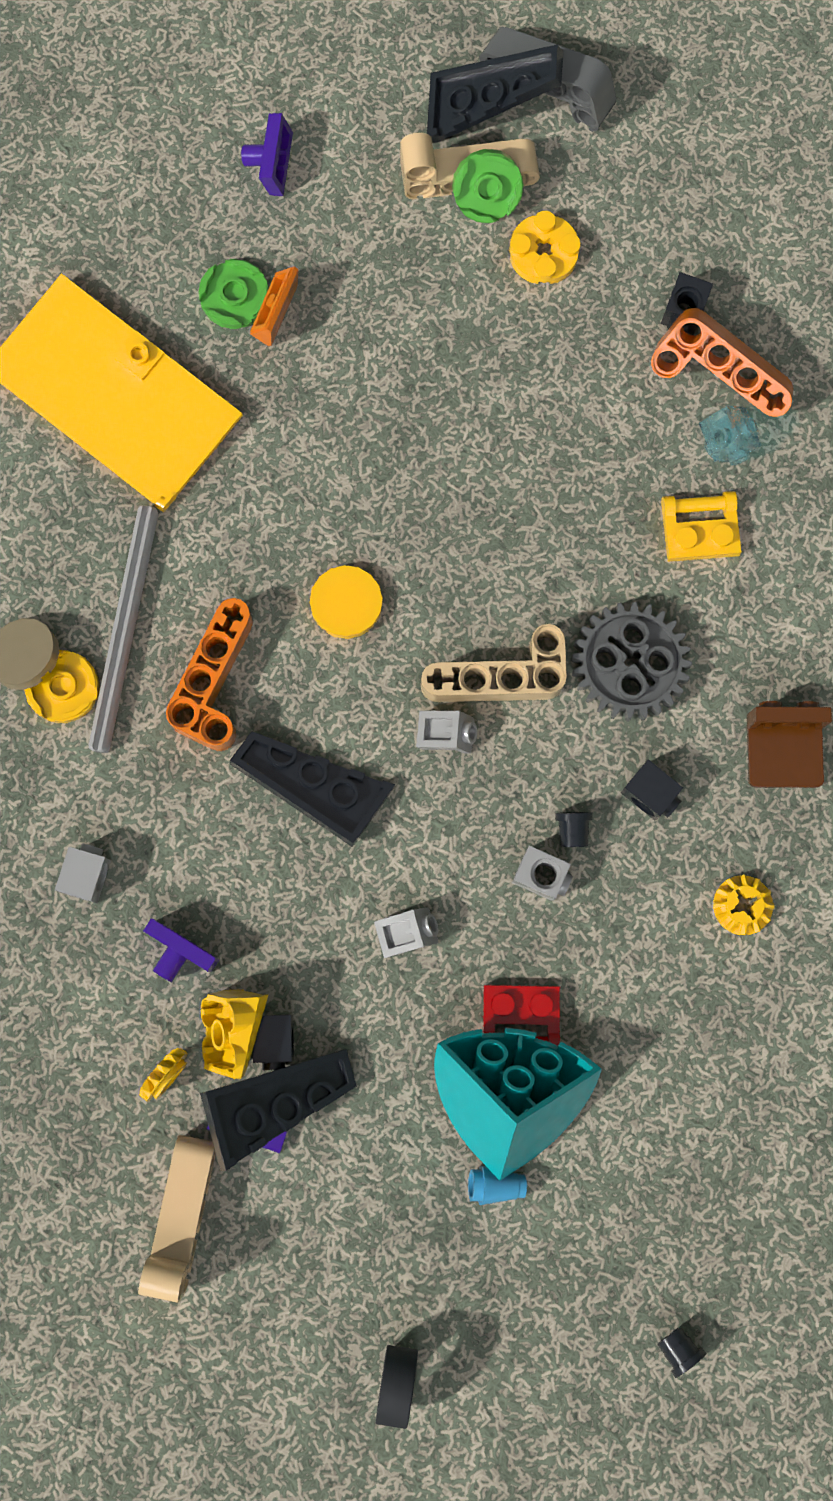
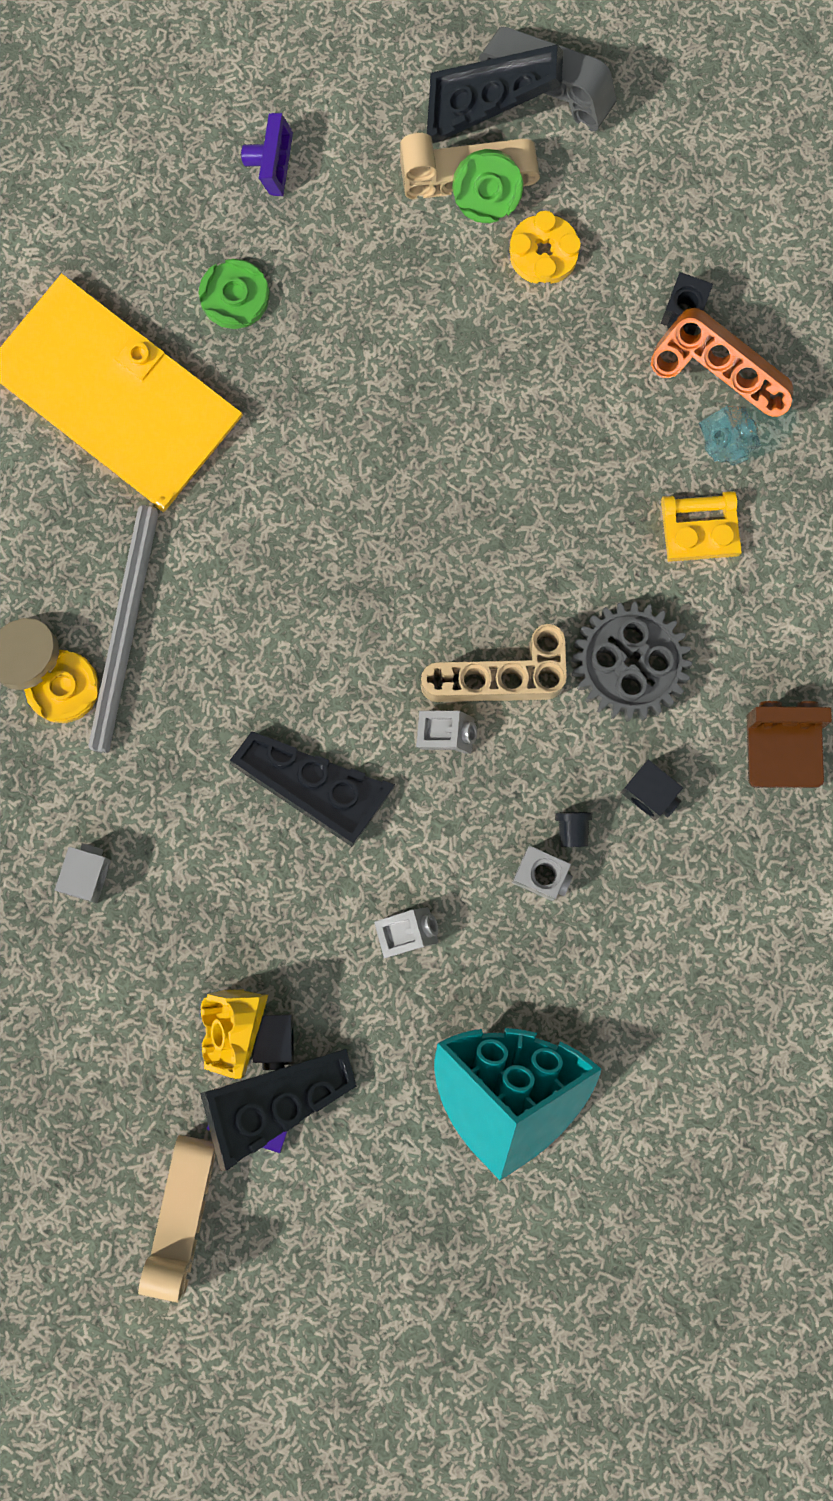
yellow gear [139,1048,188,1102] -> none
dark purple tile [143,918,220,983] -> none
orange beam [166,598,253,751] -> none
orange slope [250,267,298,346] -> none
yellow tile [310,565,383,639] -> none
black tyre [375,1345,418,1429] -> none
dark azure cone [468,1166,527,1206] -> none
red plate [483,985,560,1046] -> none
black piece [657,1326,707,1378] -> none
yellow gear [713,875,775,935] -> none

